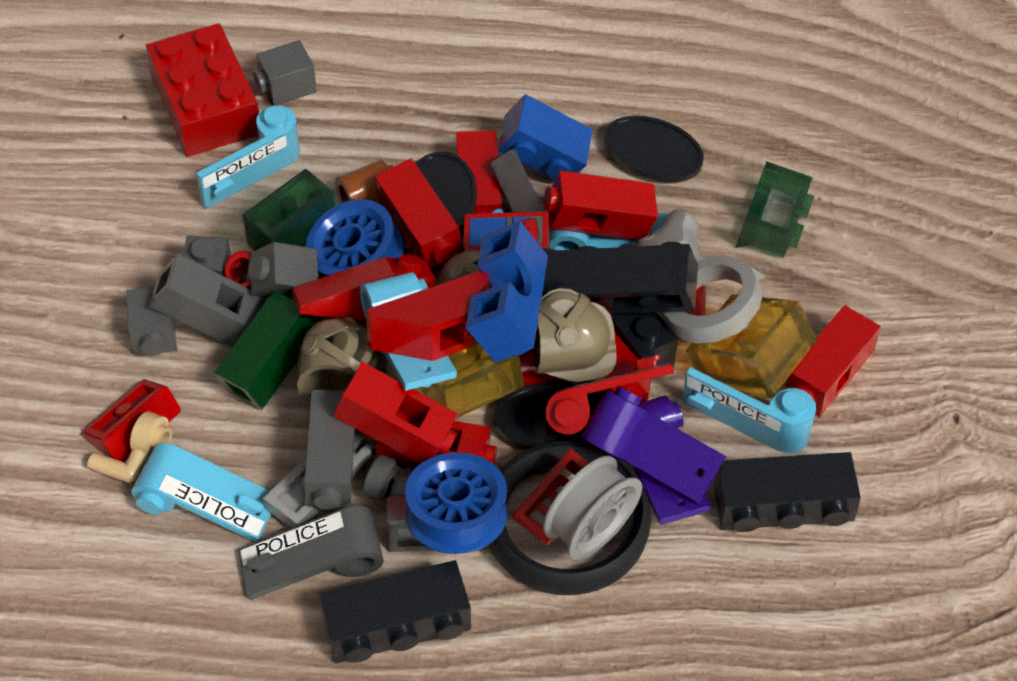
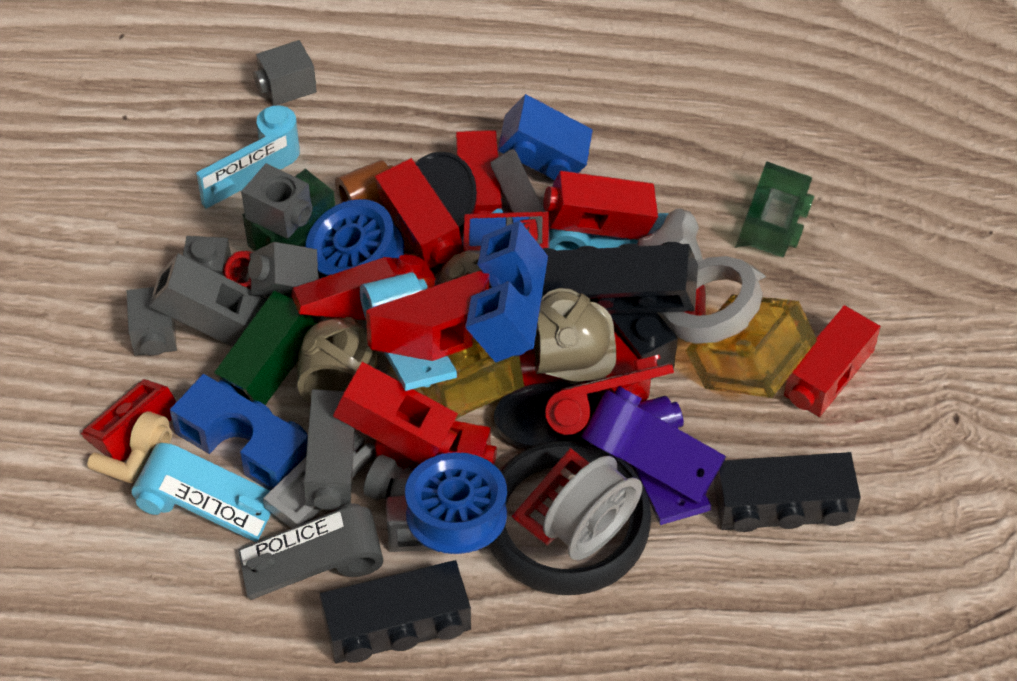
red brick [145,23,259,157] -> none
black piece [604,116,704,182] -> none
medium azure door [682,367,816,453] -> none
none -> blue arch [170,374,308,491]
none -> dark grey brick [241,163,313,239]

